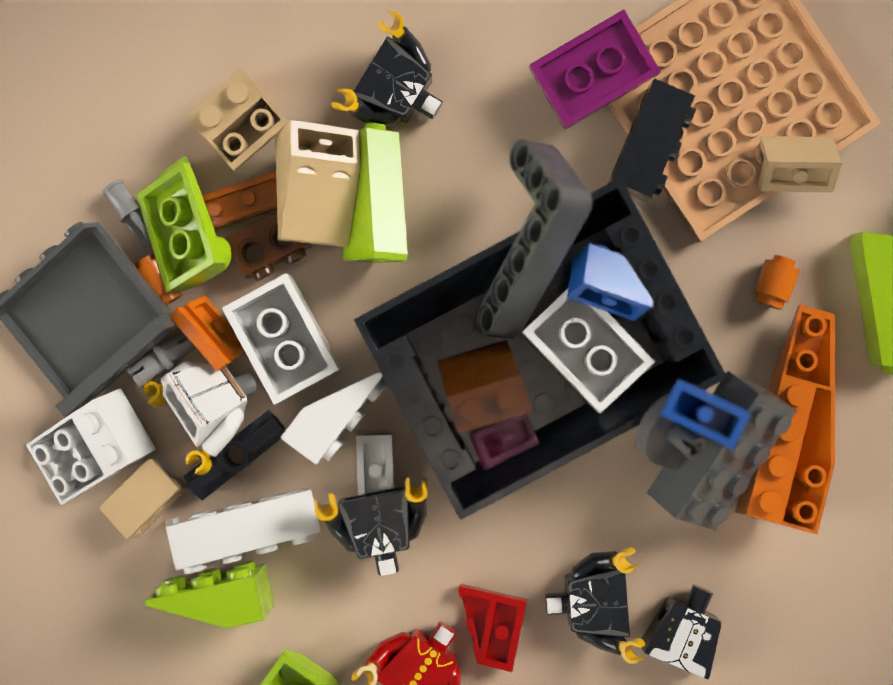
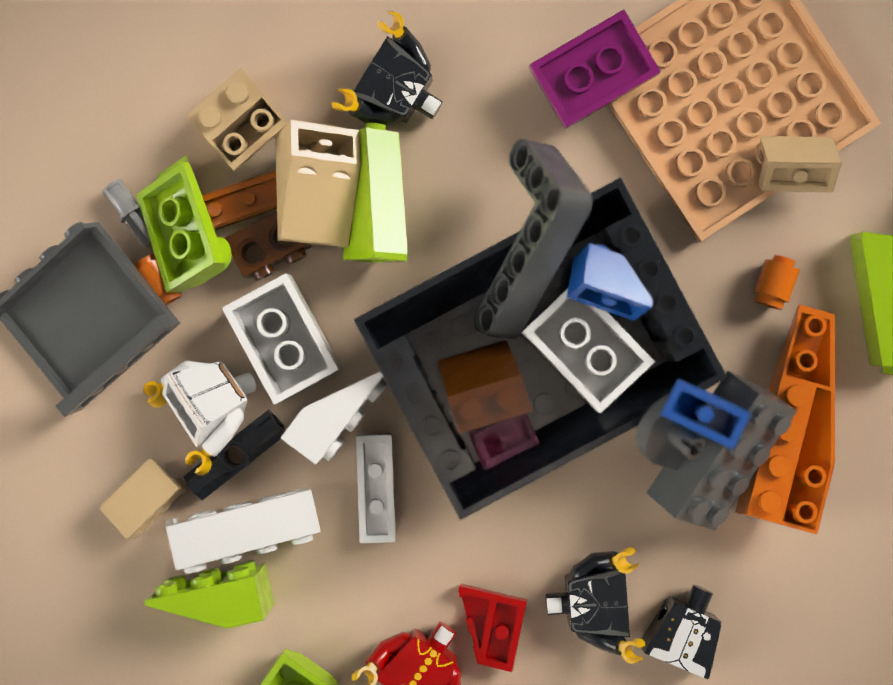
white slope [26,388,157,506] -> none
light grey pin [127,332,196,388] -> none
orange plate [169,295,246,372] -> none
black torso [314,477,428,576] -> none
black brick [607,78,696,202] -> none

